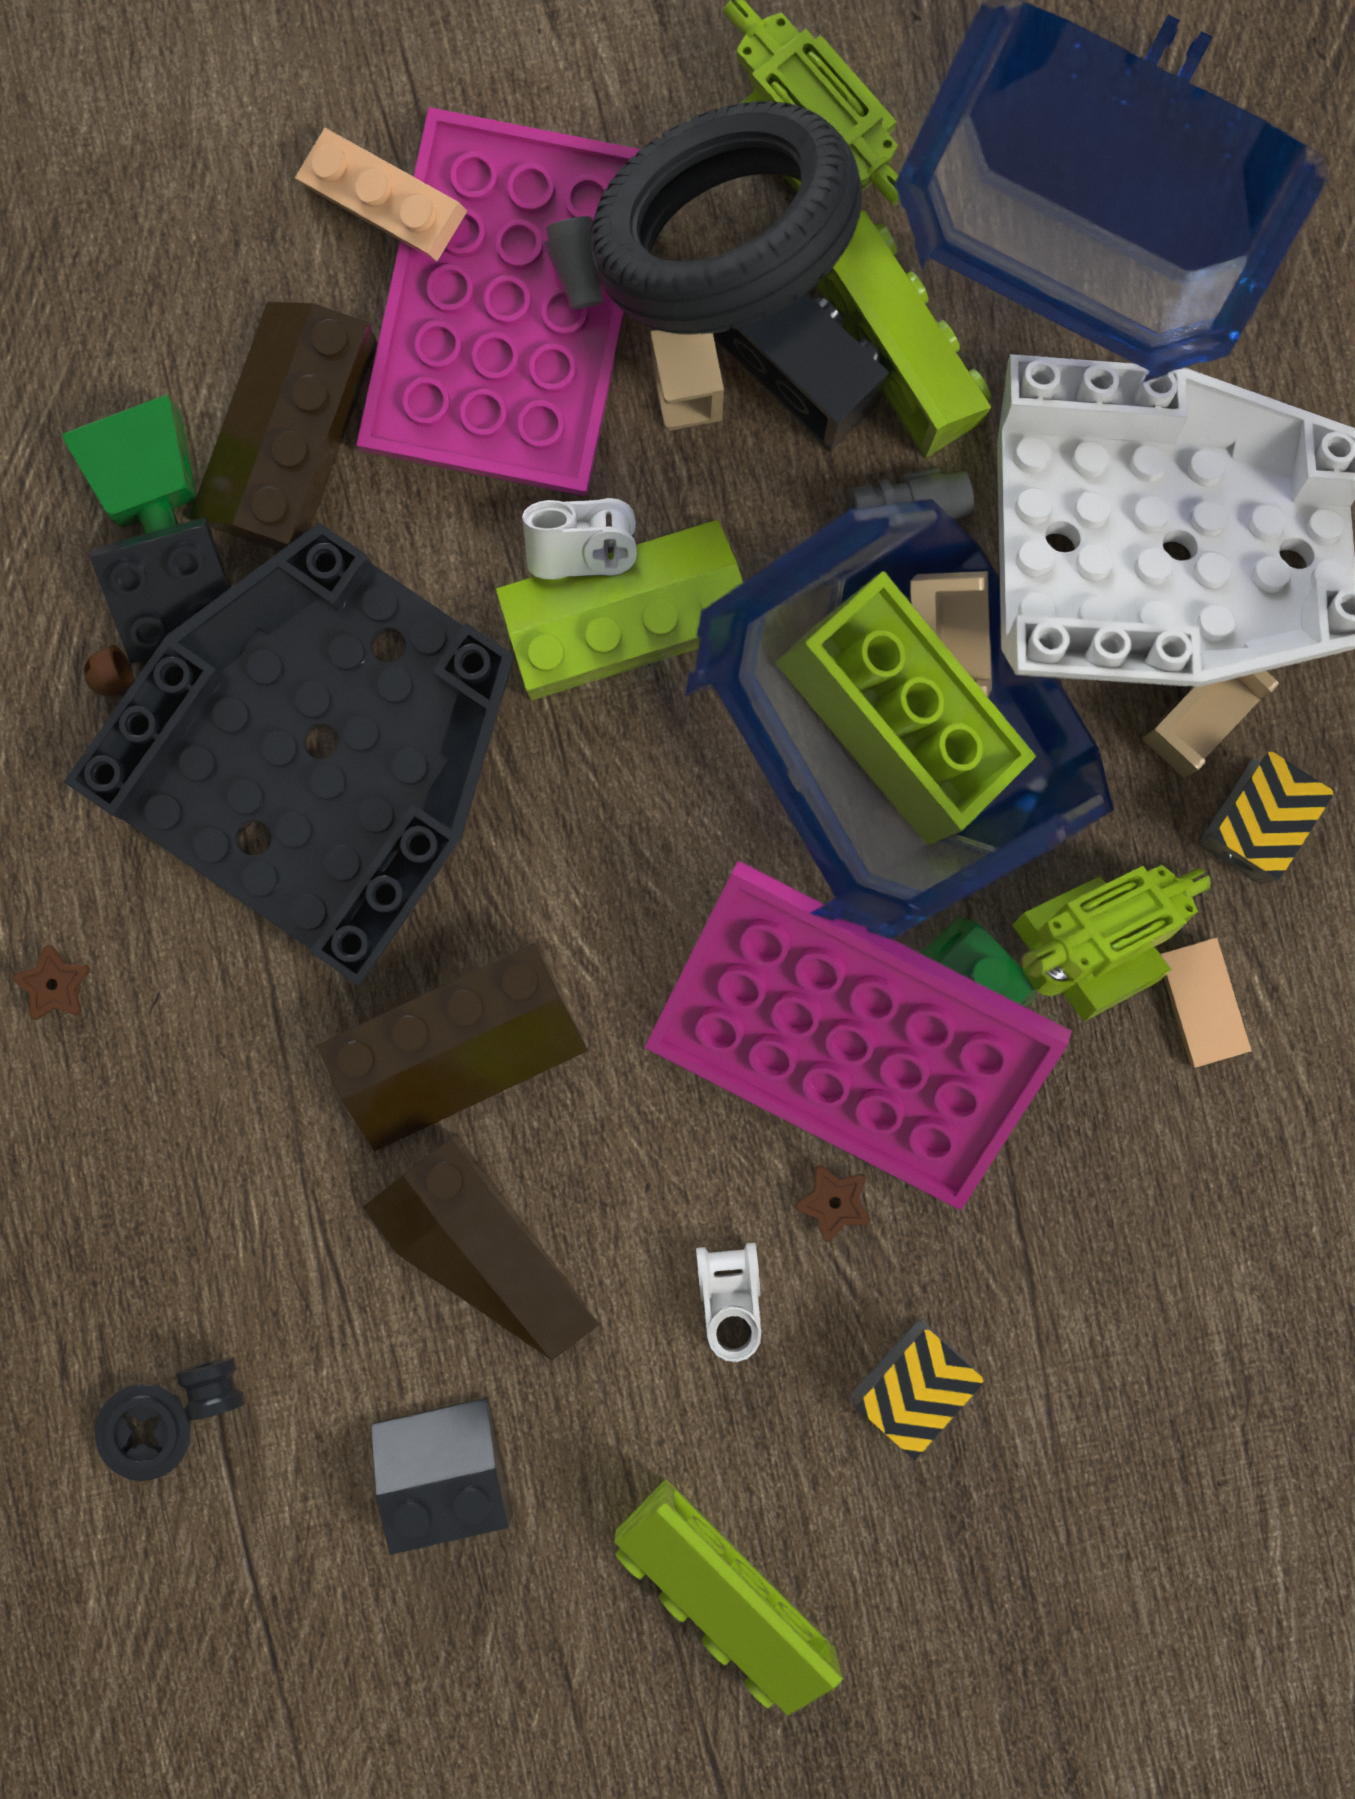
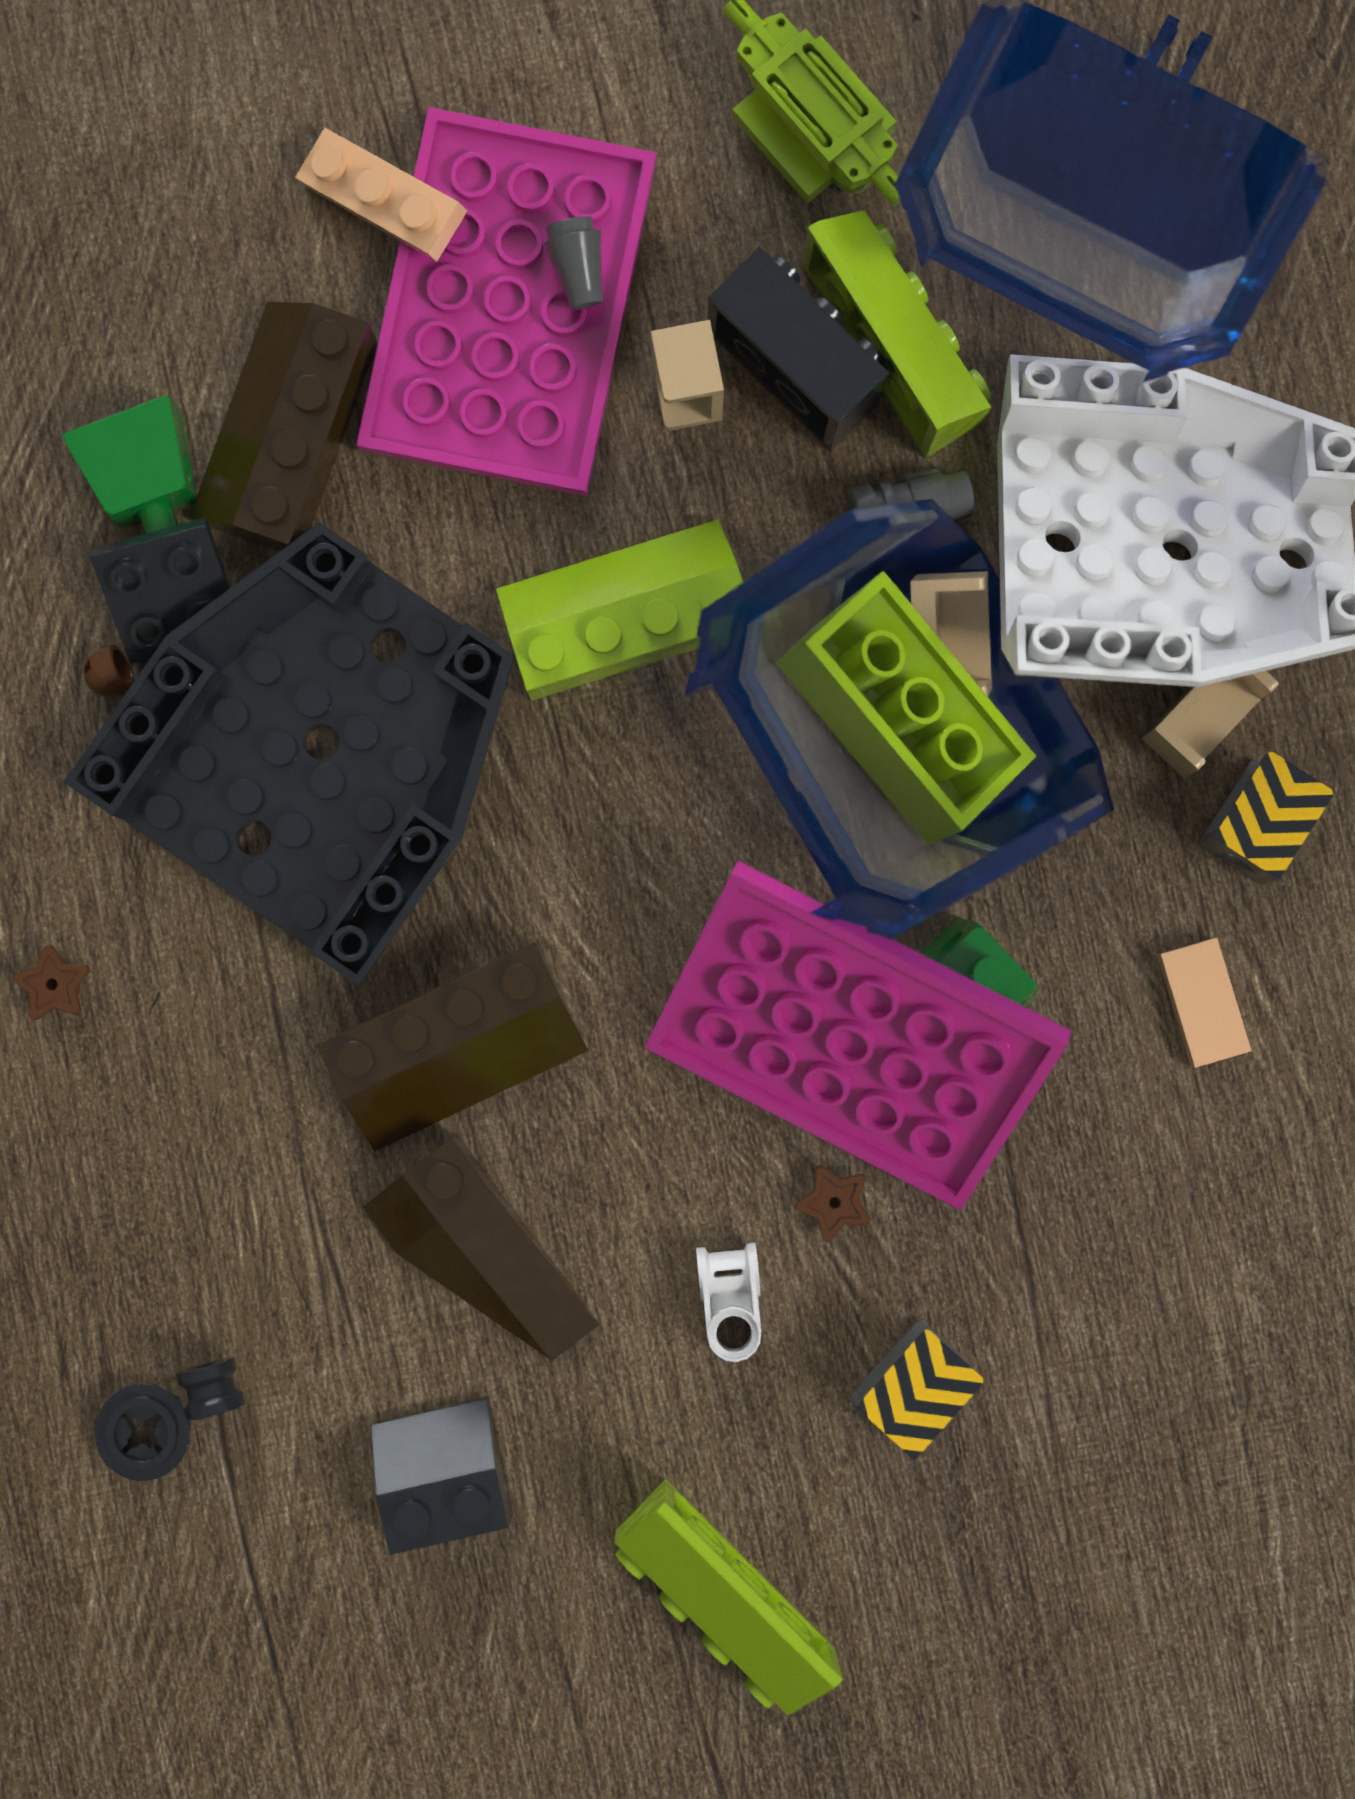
white piece [522,498,637,579] -> none
black tyre [591,101,862,335] -> none
lime piece [1012,865,1211,1022] -> none

